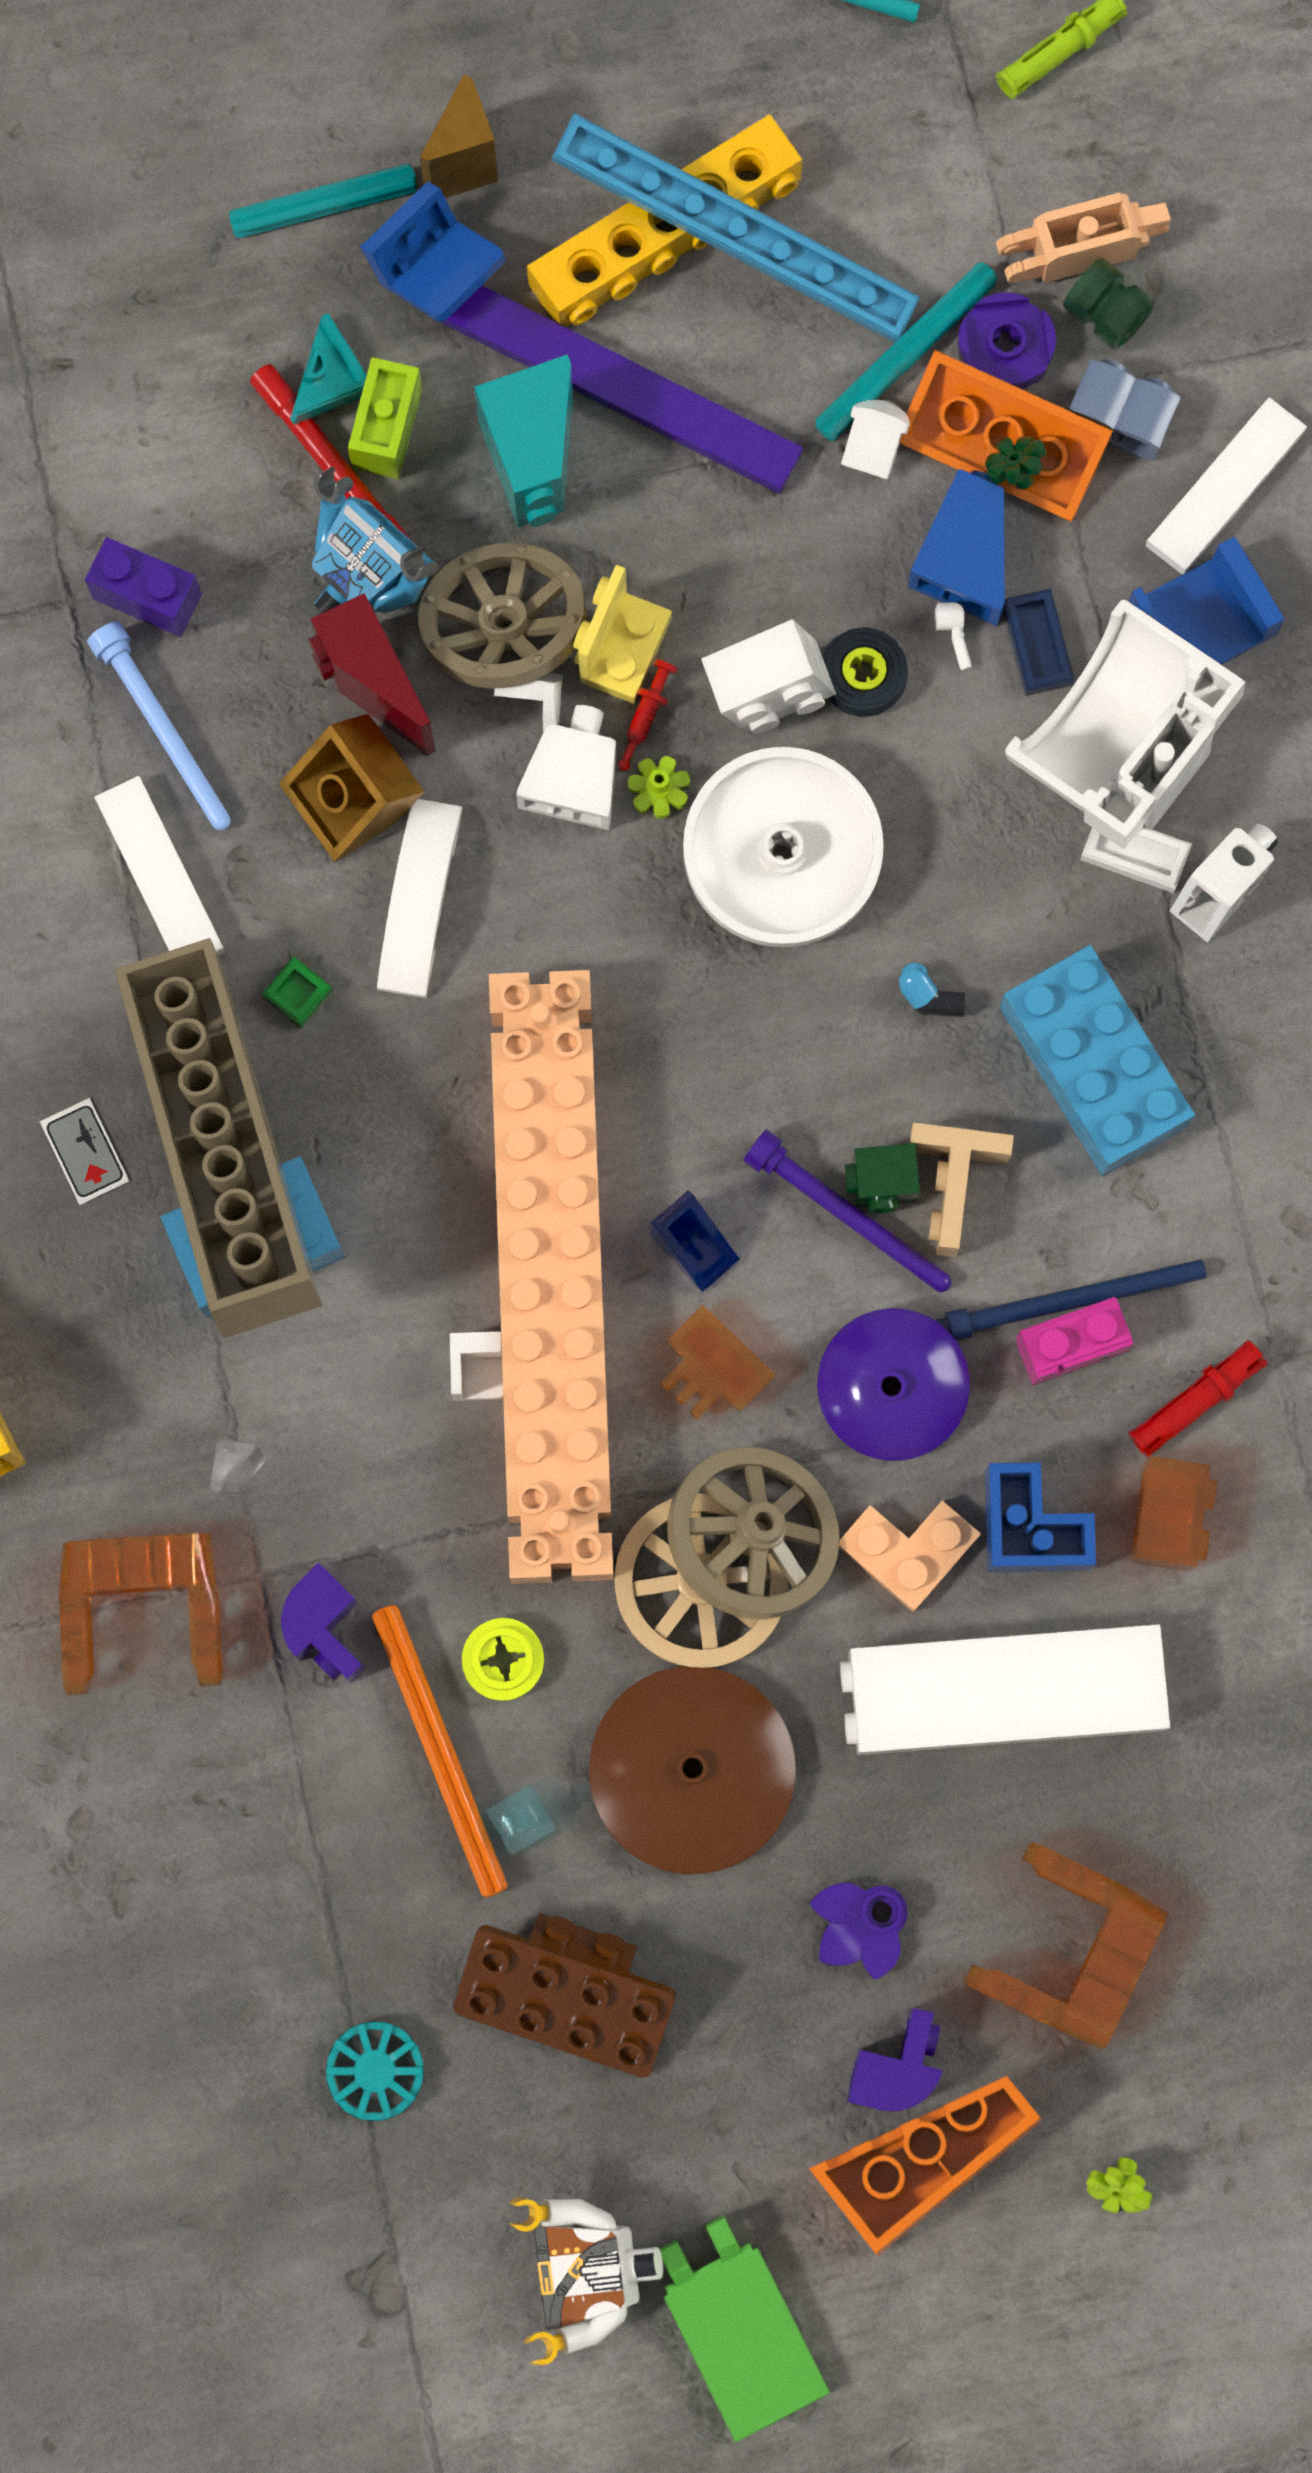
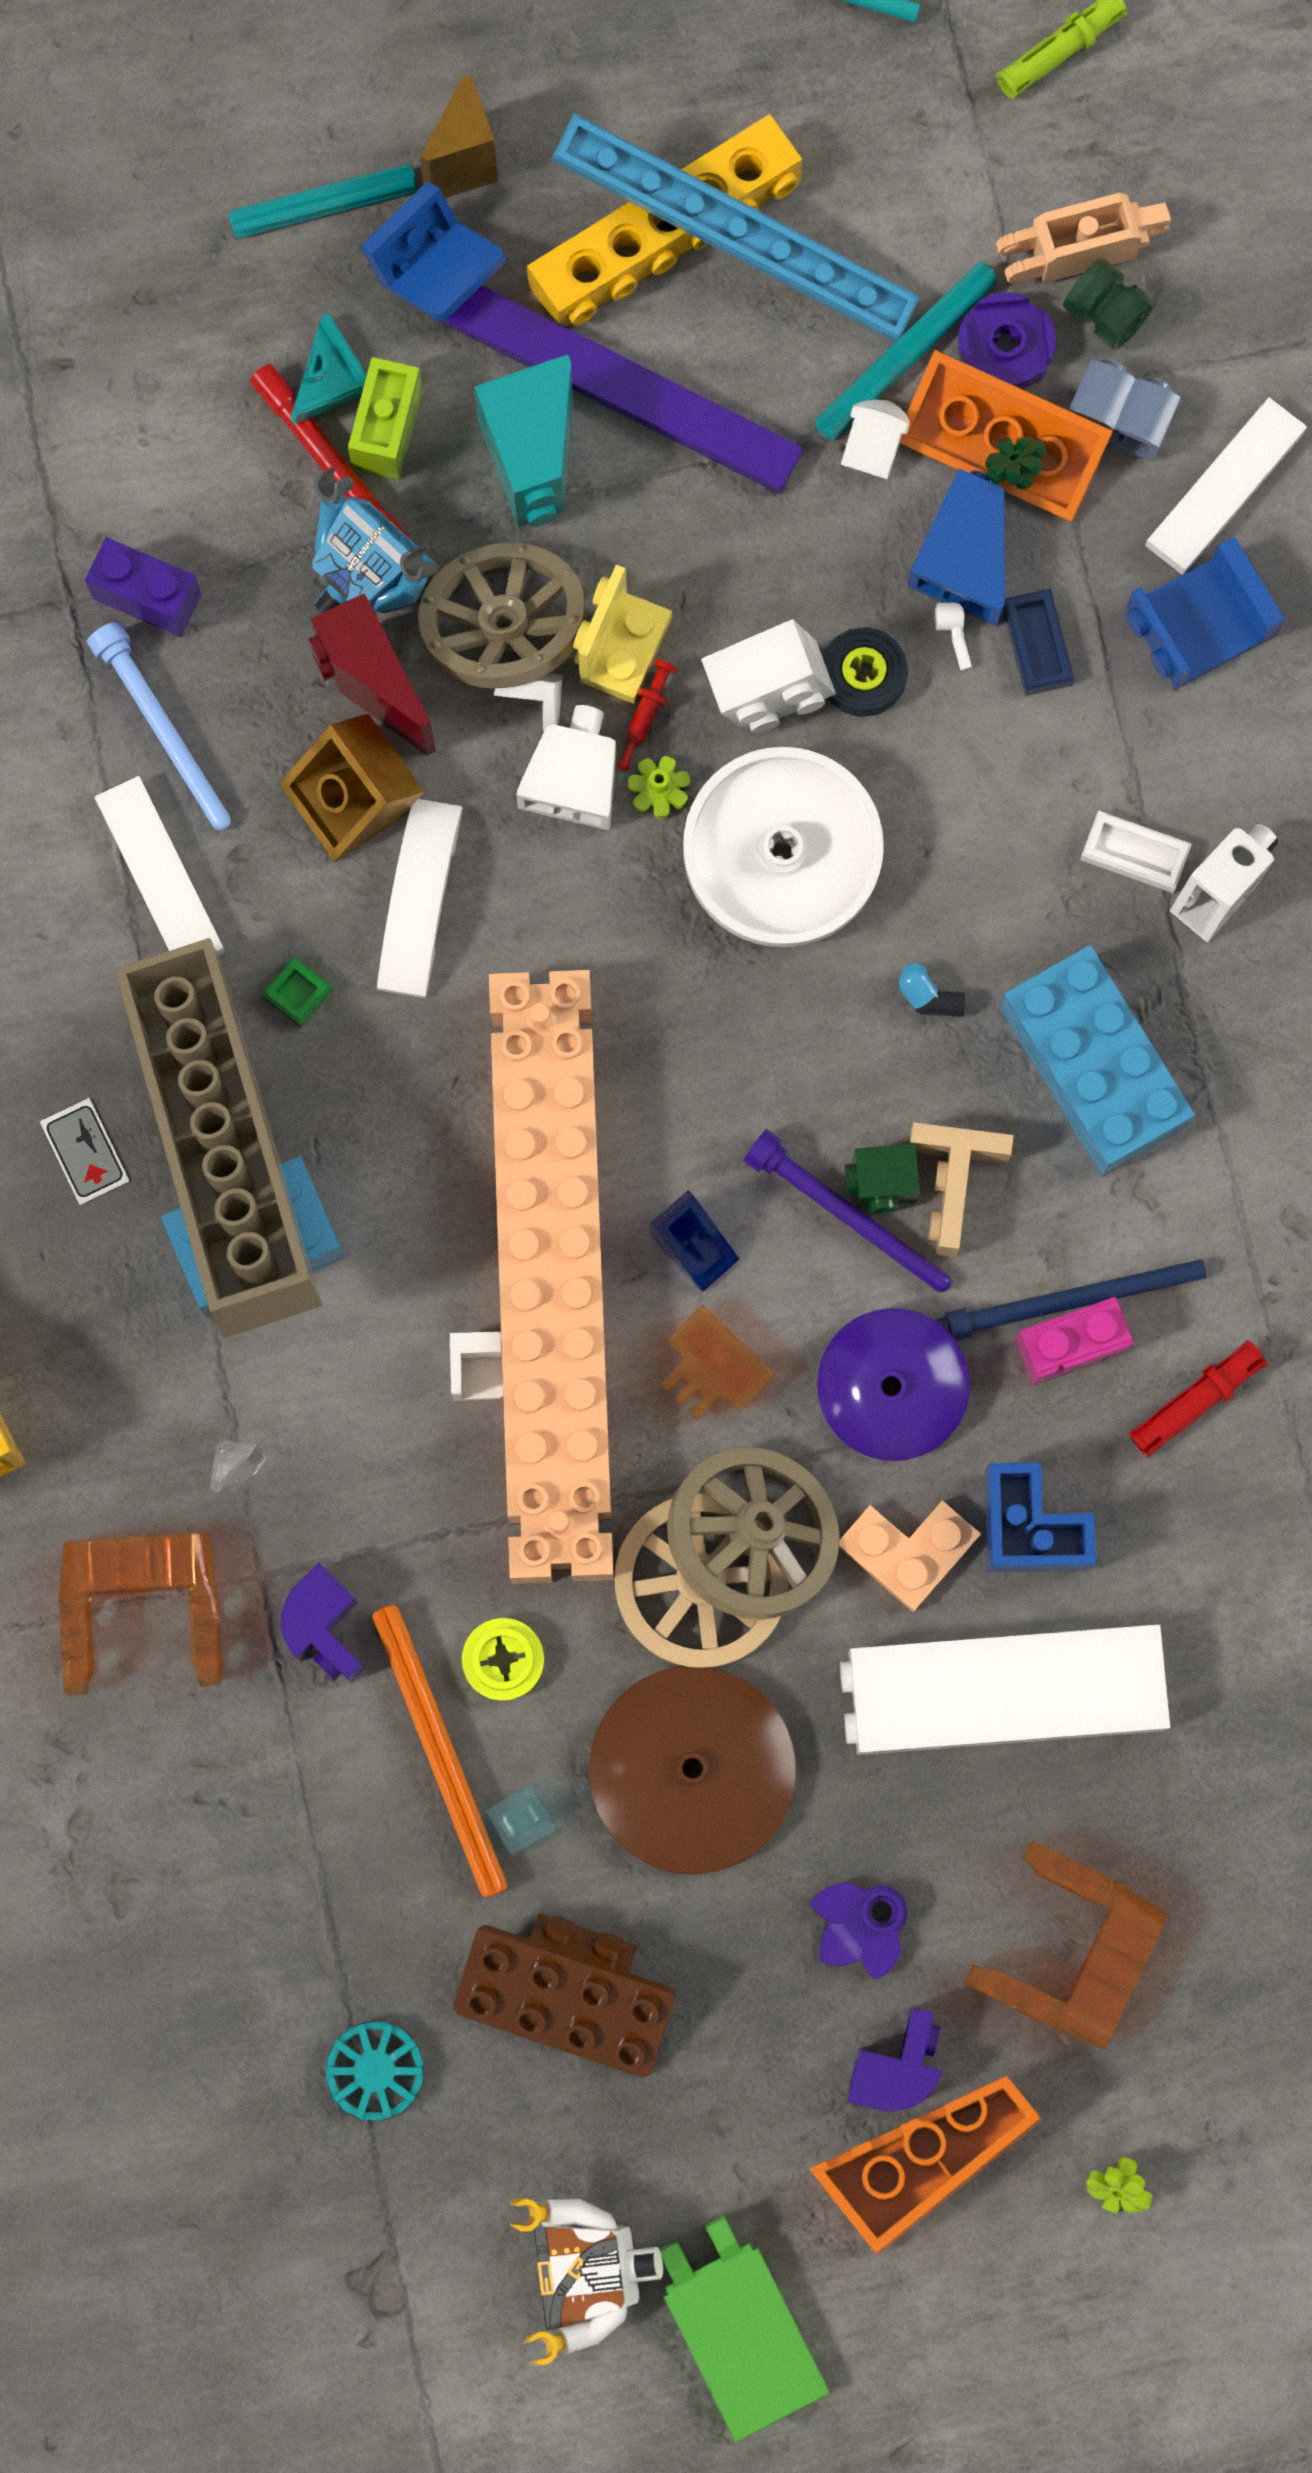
white piece [1005,600,1246,850] -> none
clear orange brick [1130,1456,1217,1572] -> none

